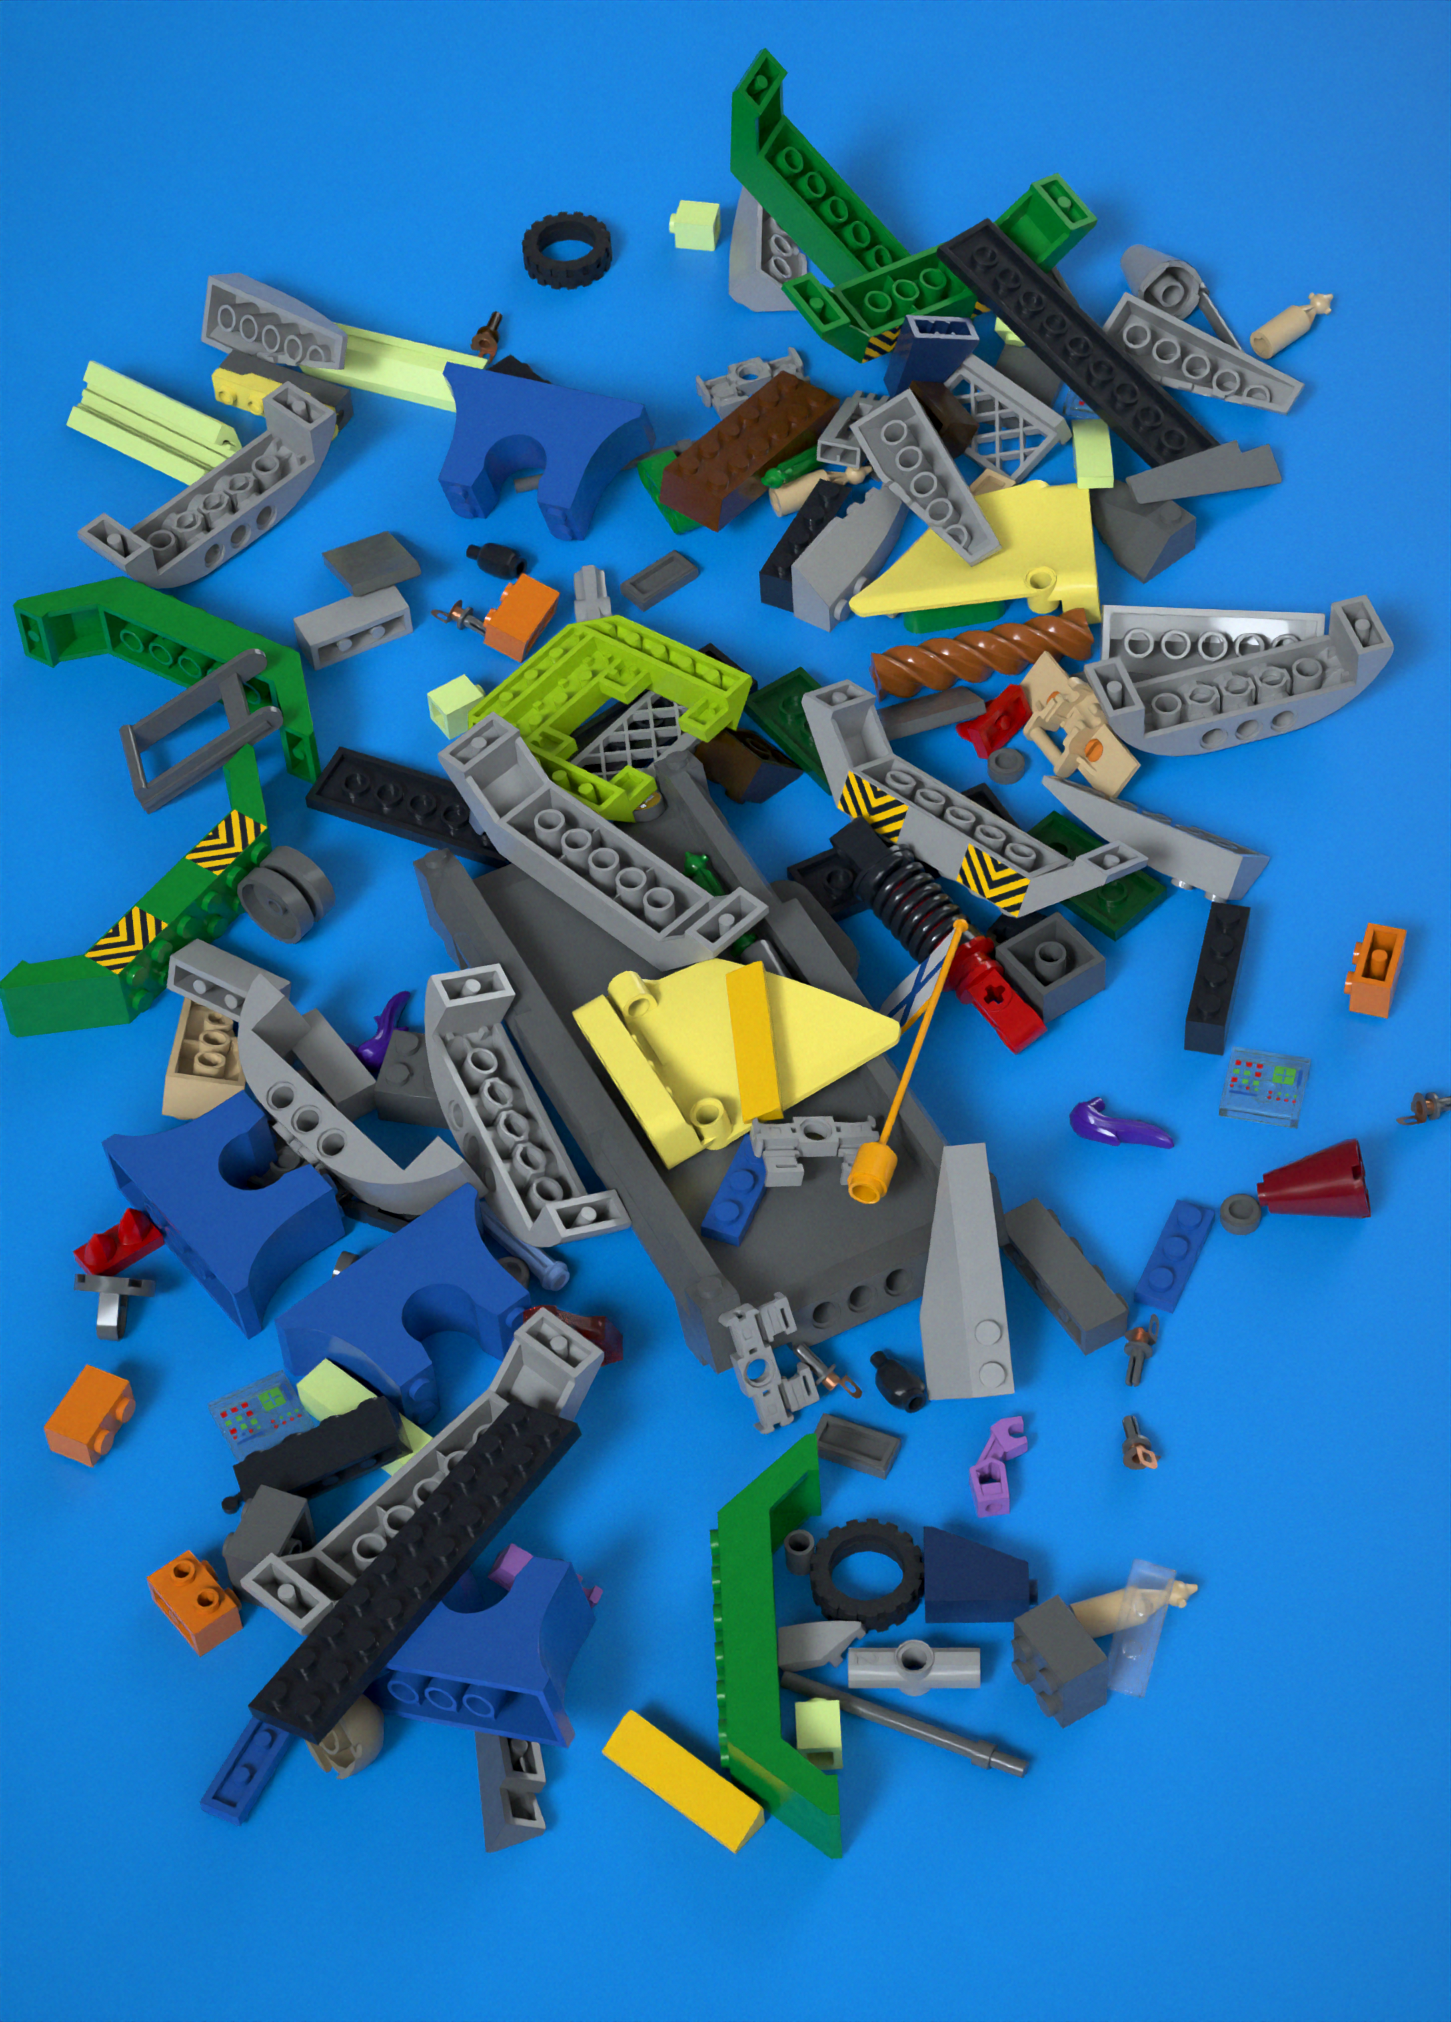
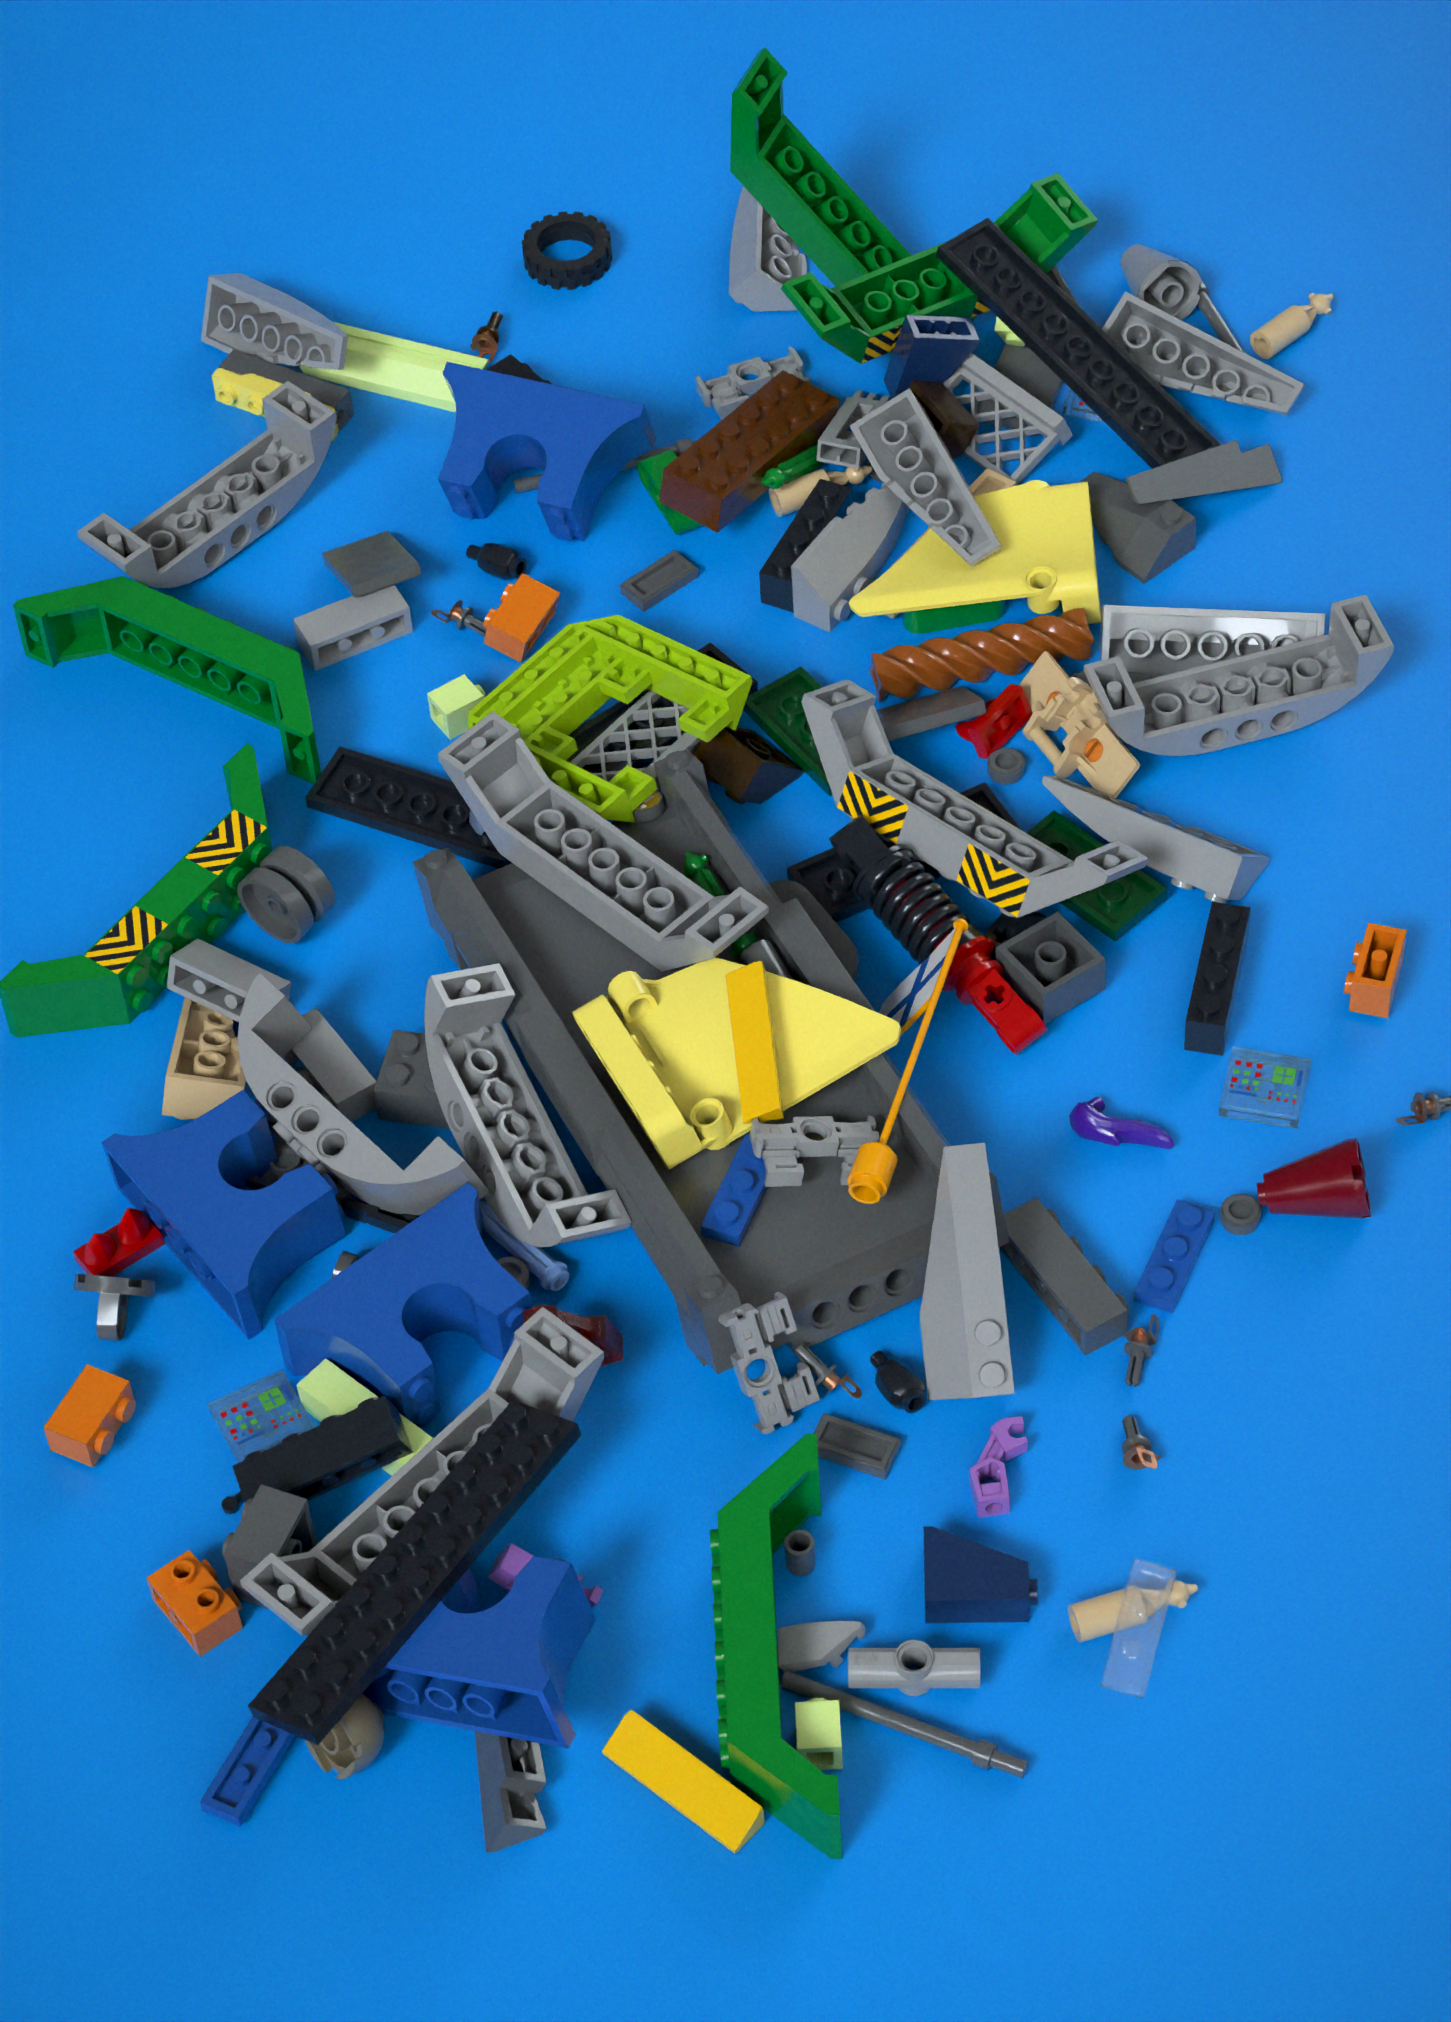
yellowish green piece [66,360,242,486] -> none
dark grey piece [119,649,283,815] -> none
dark purple piece [346,991,410,1073] -> none
light grey piece [573,565,612,623] -> none
yellowish green brick [669,200,721,251] -> none
black tyre [810,1519,924,1634] -> none
dark grey brick [1011,1595,1108,1729] -> none
yellowish green slope [1071,419,1114,489] -> none

